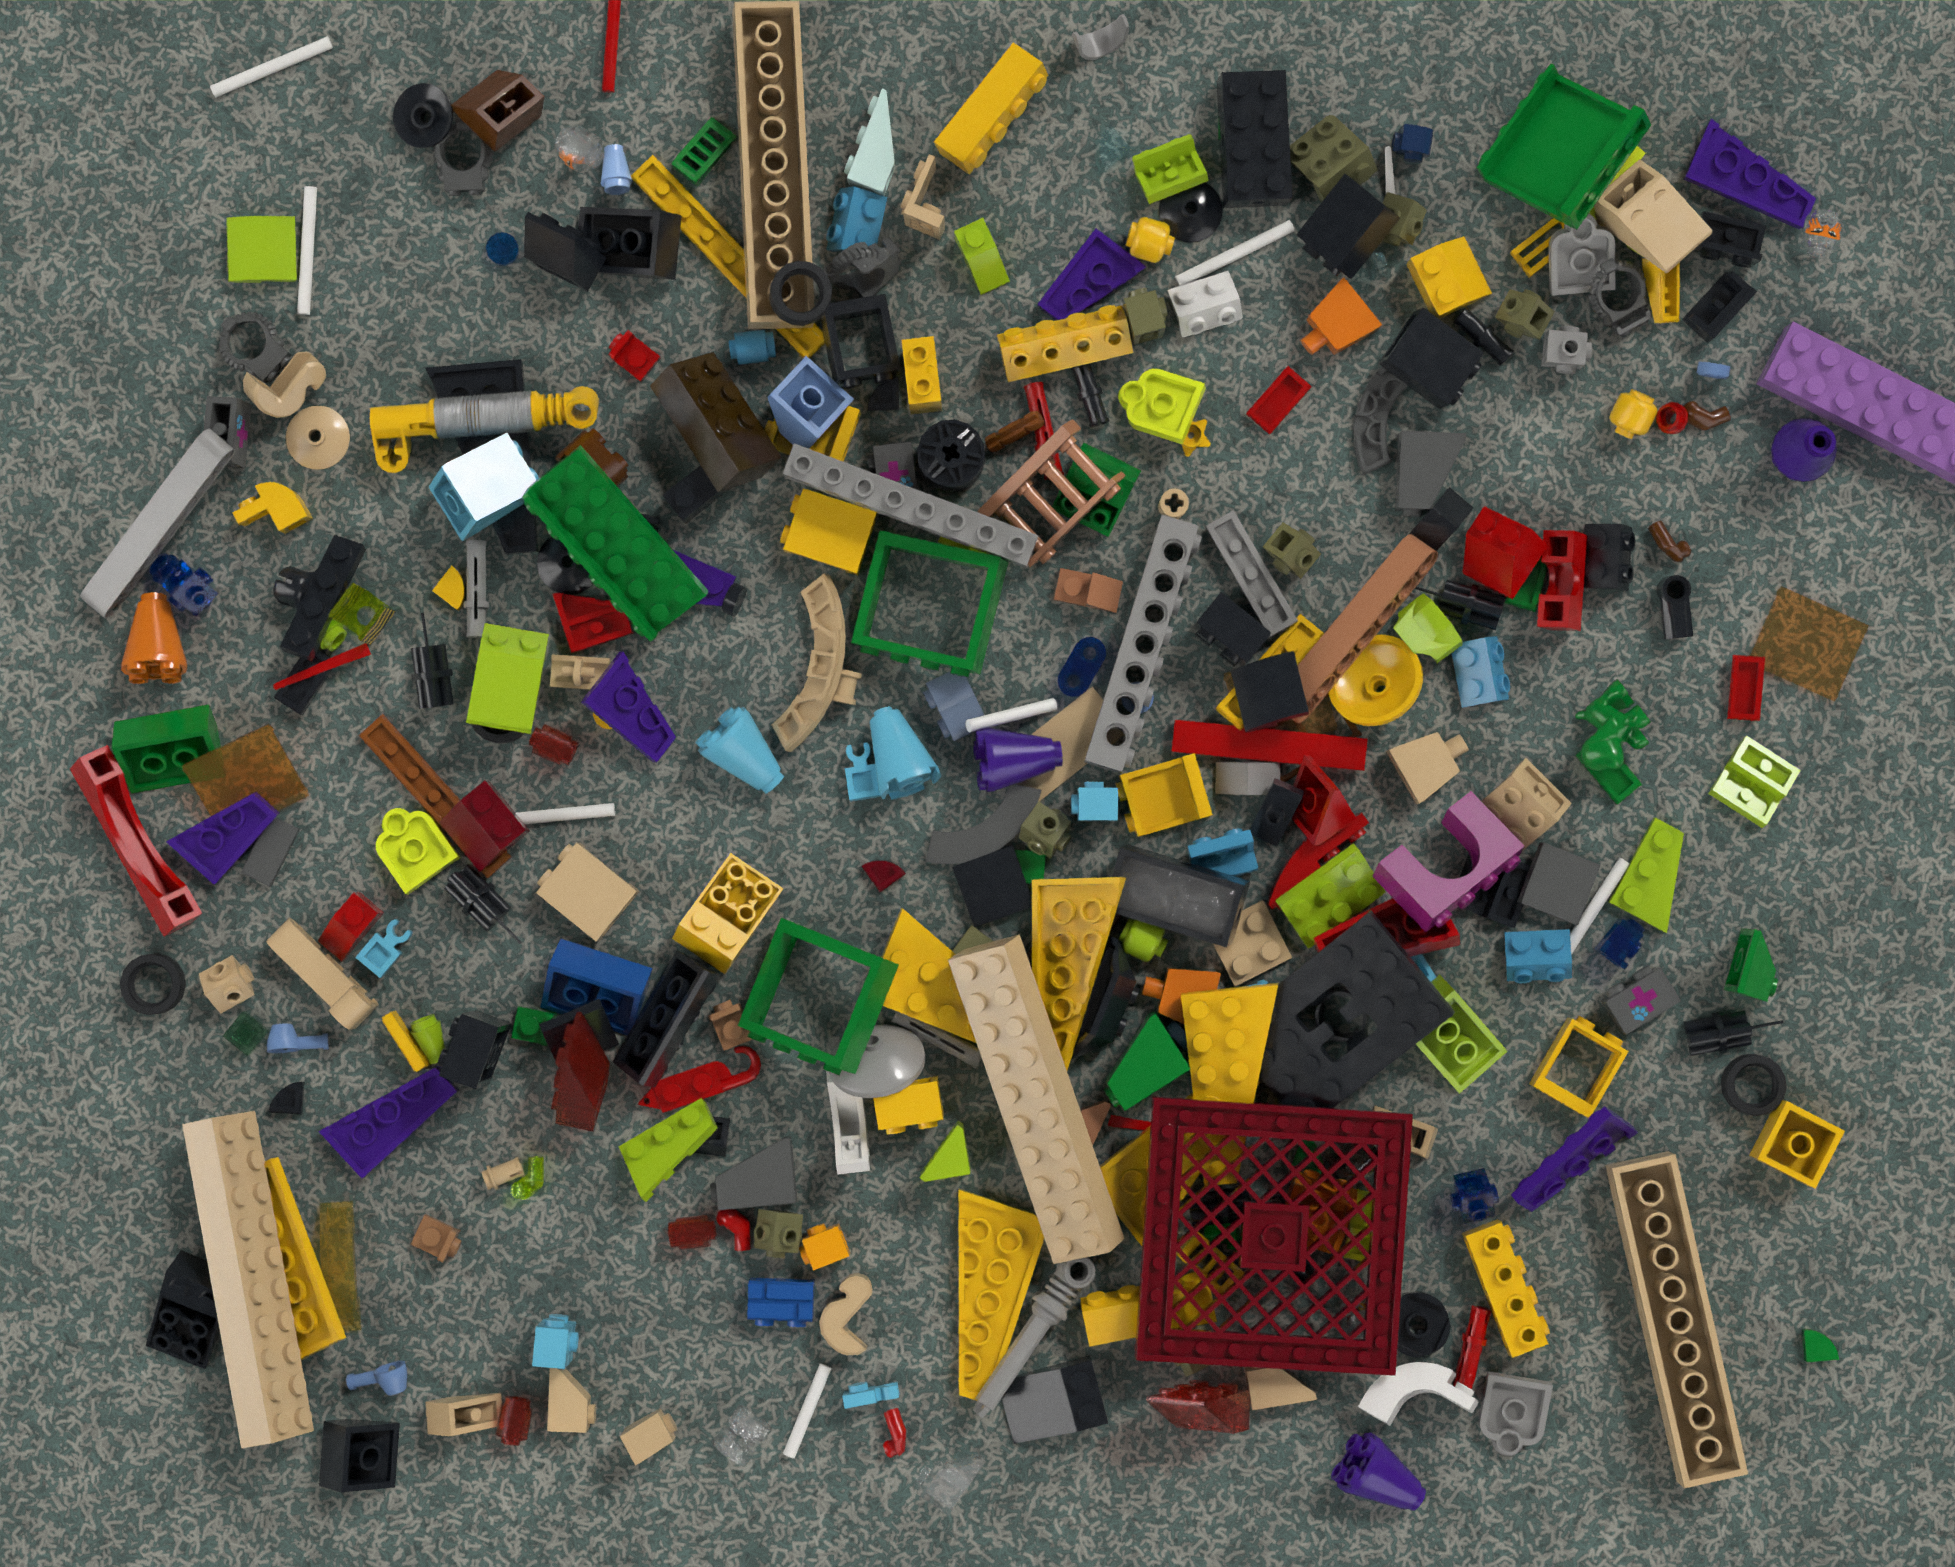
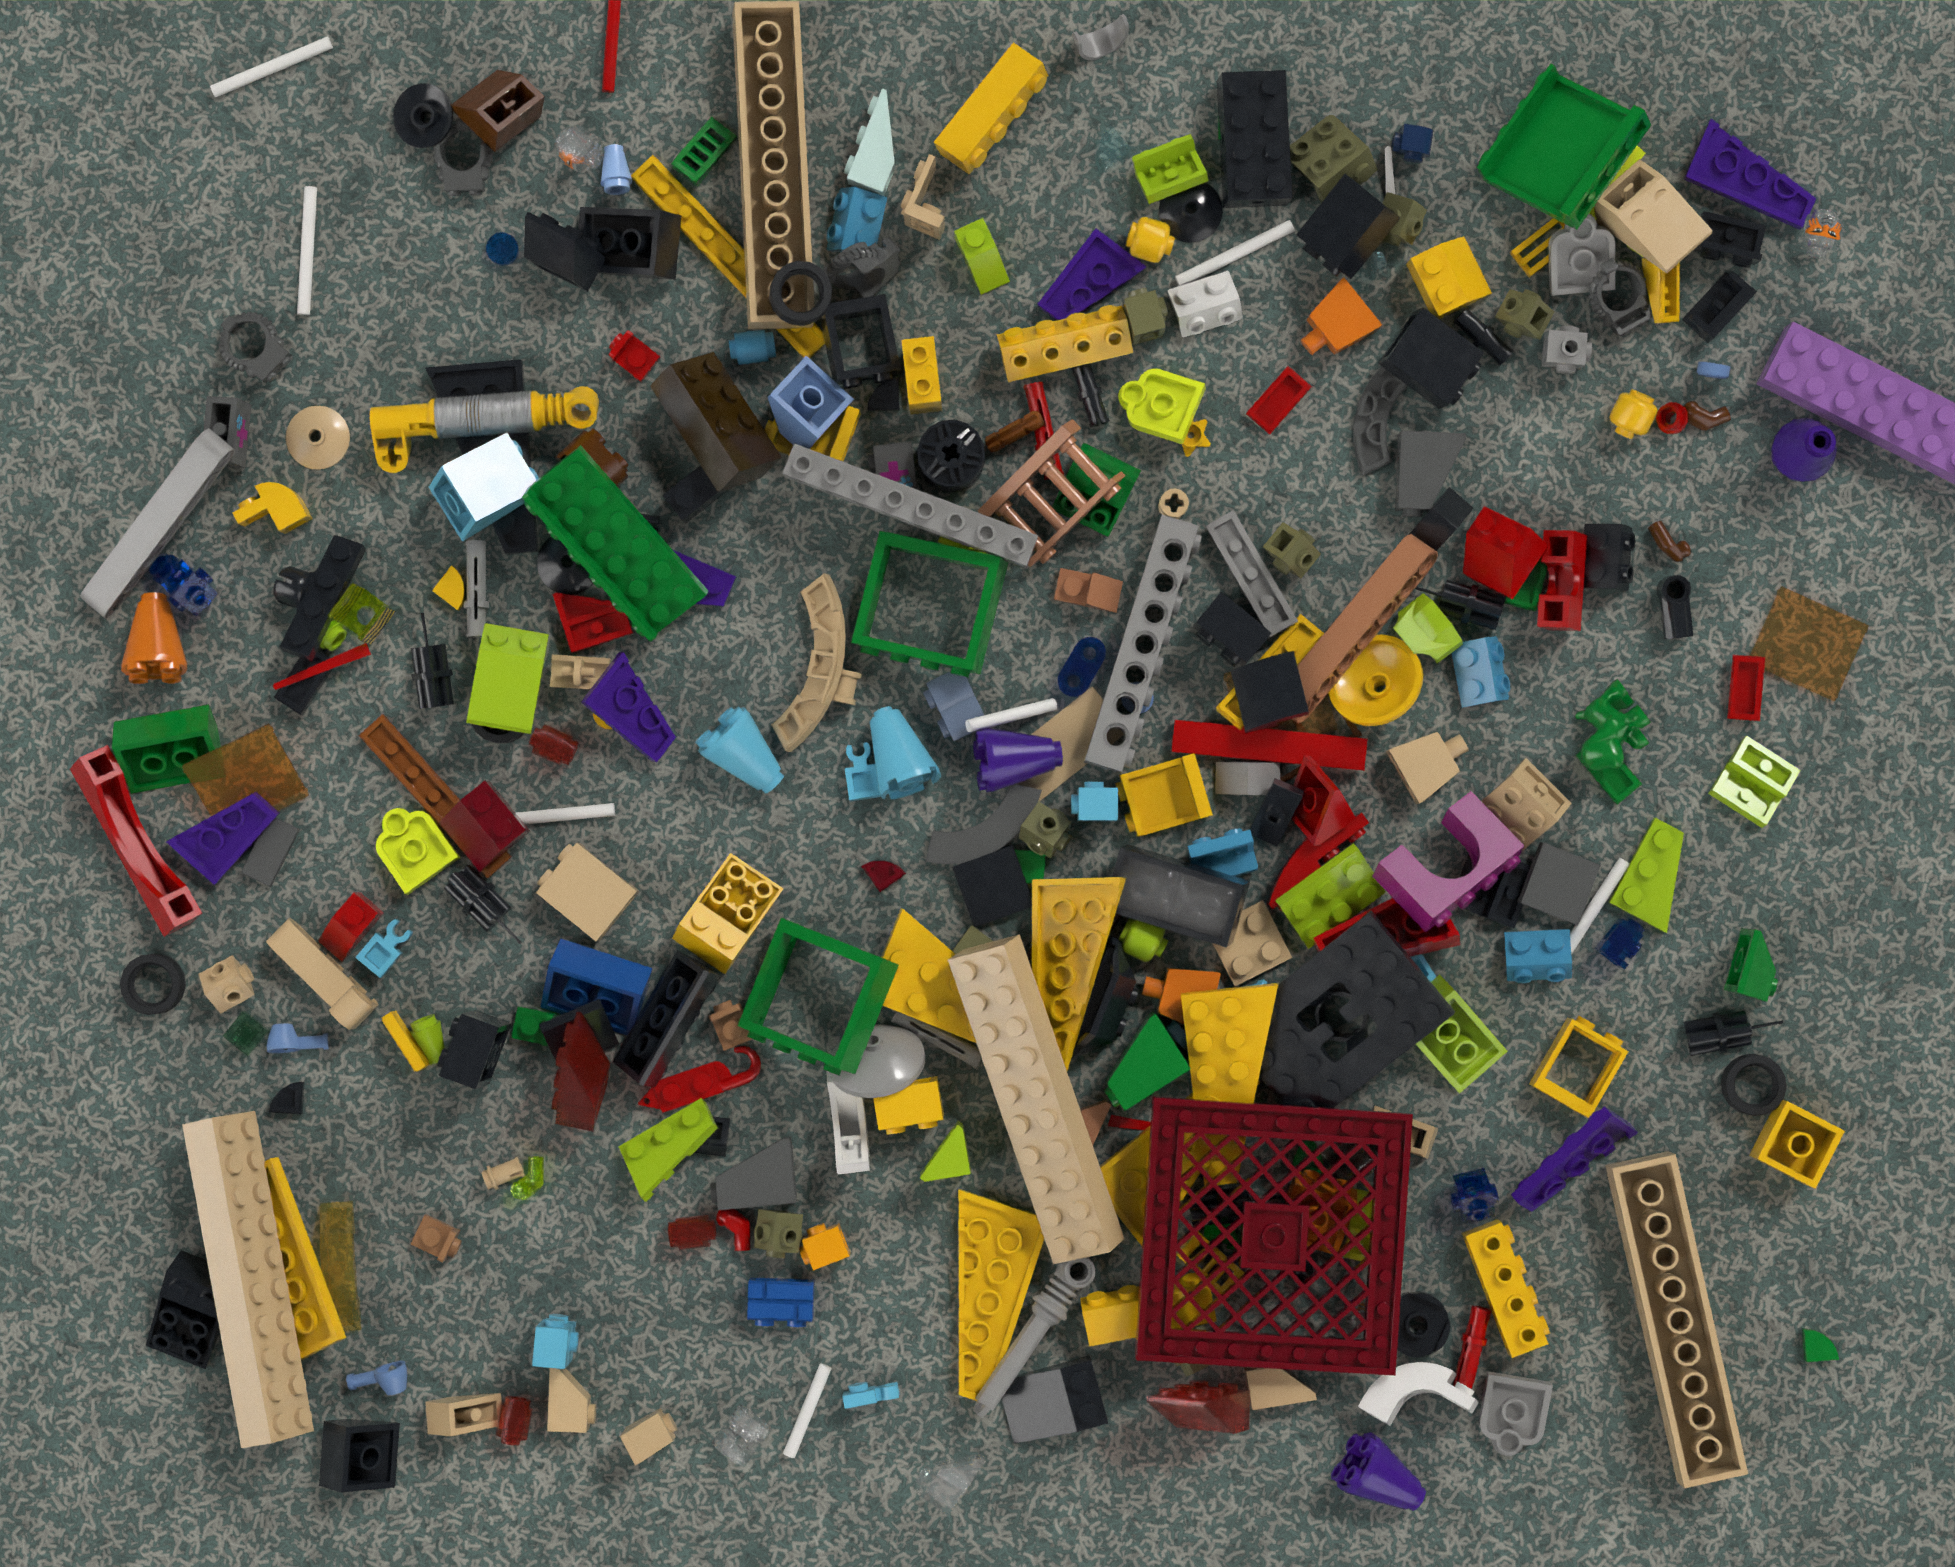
lime slope [226,216,297,283] -> none
tan animal [243,352,326,418] -> none
dark purple wing [318,1067,459,1179] -> none
black tile [722,583,747,617] -> none
yellow panel [780,488,878,576] -> none
tan animal [819,1273,873,1355] -> none
red arm [883,1408,906,1458] -> none
dark grey brick [1601,965,1681,1035] -> none

